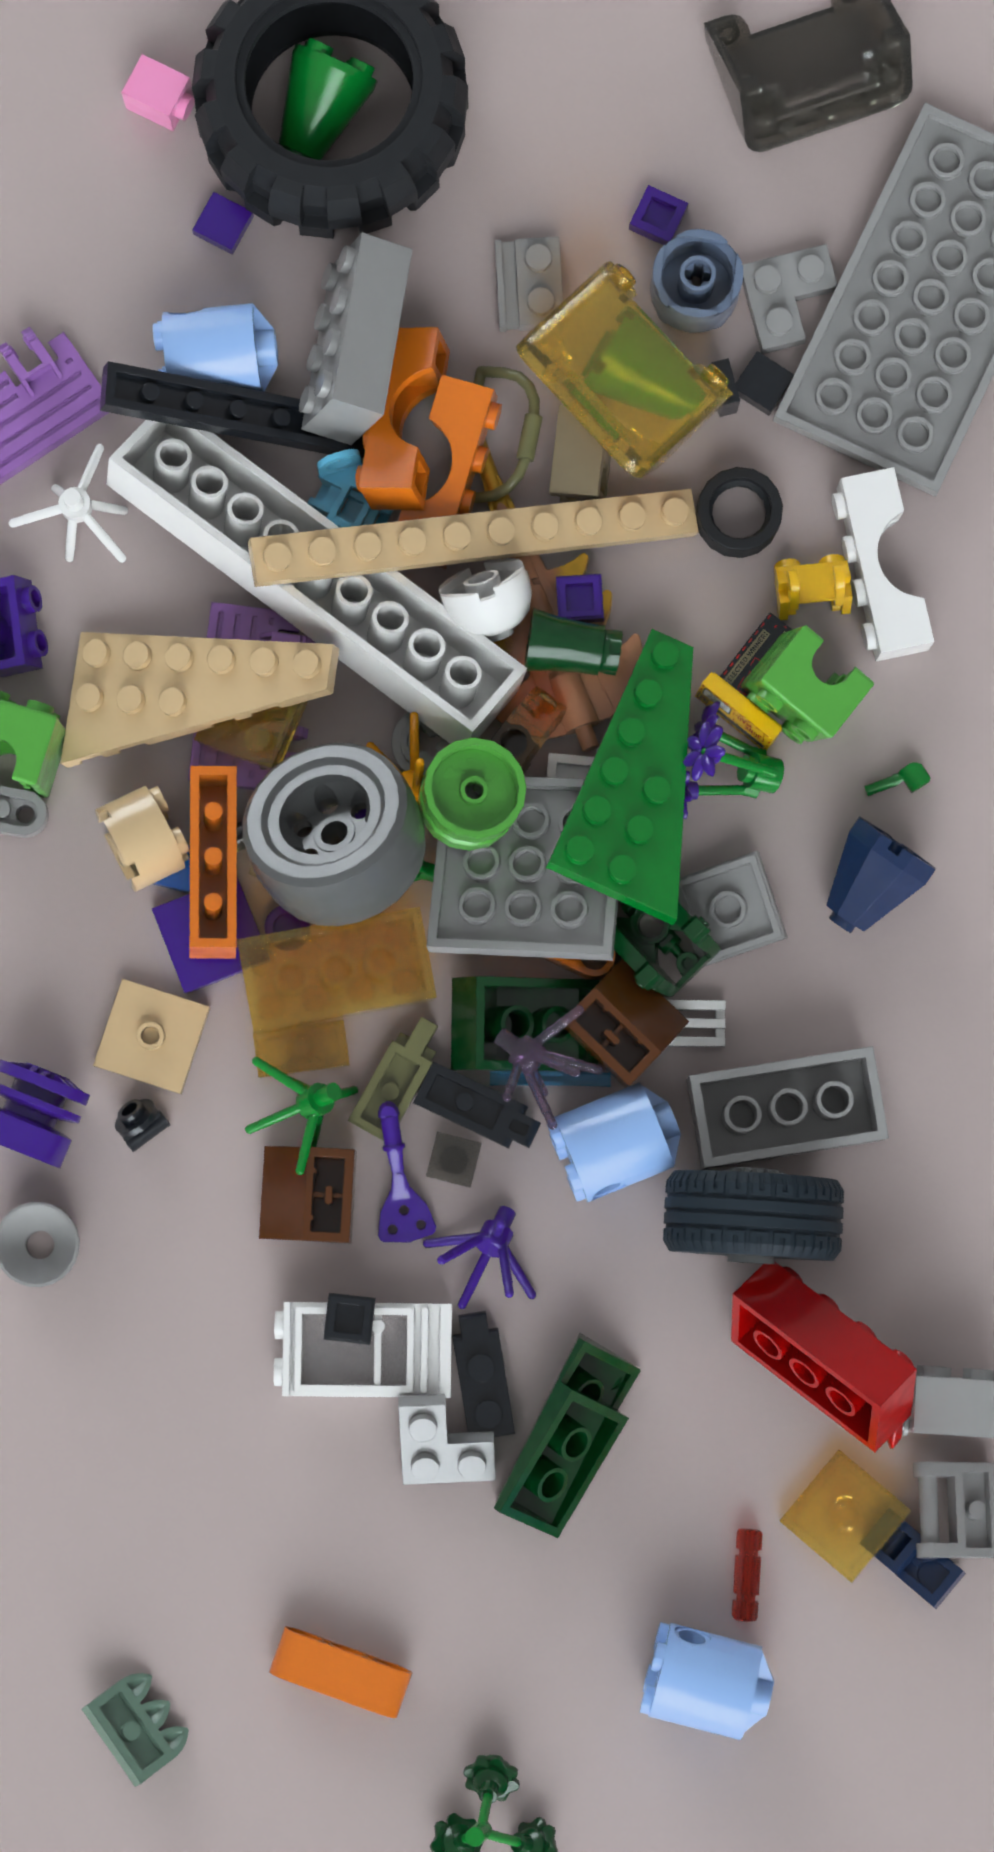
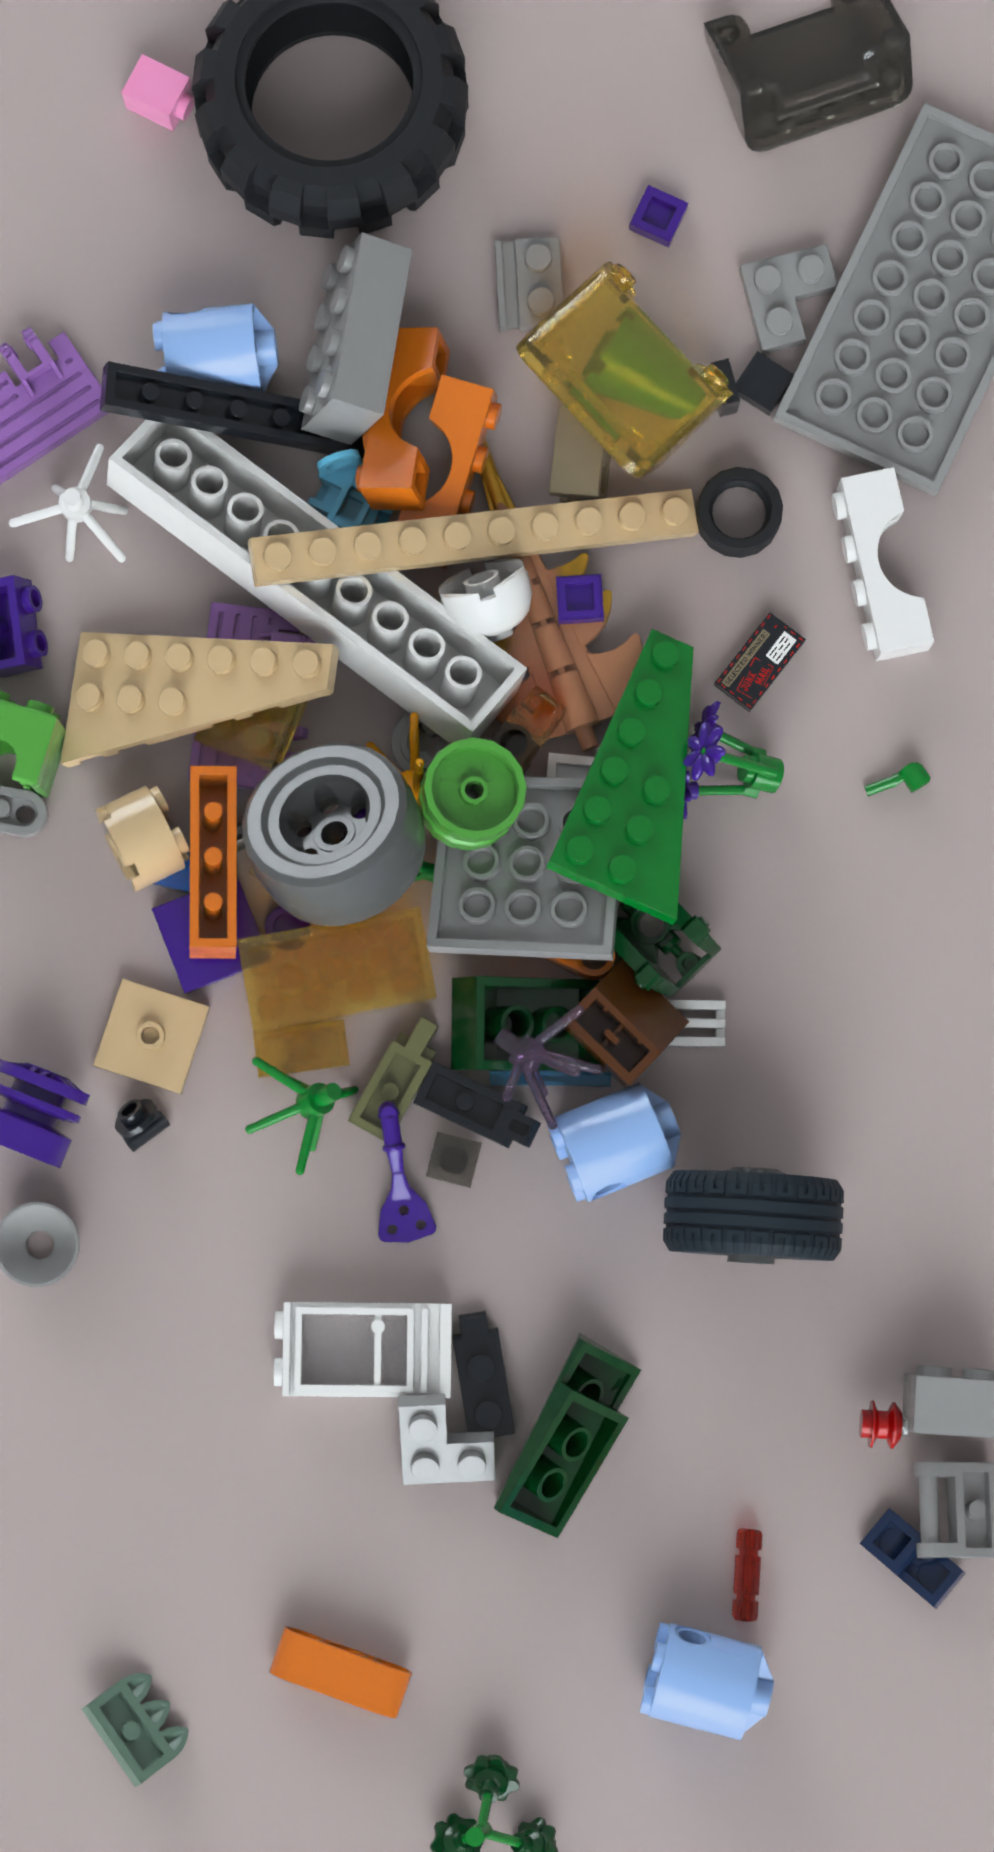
dark purple tile [192,192,254,255] -> none
reddish brown slope [259,1146,357,1244] -> none
green cone [279,38,378,160] -> none
black tile [323,1293,376,1345] -> none
dark purple plant [423,1206,536,1309] -> none
olive piece [473,366,543,503] -> none
dark green plant [524,608,623,675] -> none
sand blue brick [650,229,743,333] -> none
light grey plate [678,851,788,966] -> none
light grey brick [686,1046,889,1170] -> none
yellow tile [695,671,783,751] -> none
red brick [731,1262,917,1453] -> none
bright green piece [741,625,874,744] -> none
yellow piece [774,554,853,620] -> none
clear yellow plate [779,1450,912,1583] -> none
dark blue cone [826,816,936,933] -> none

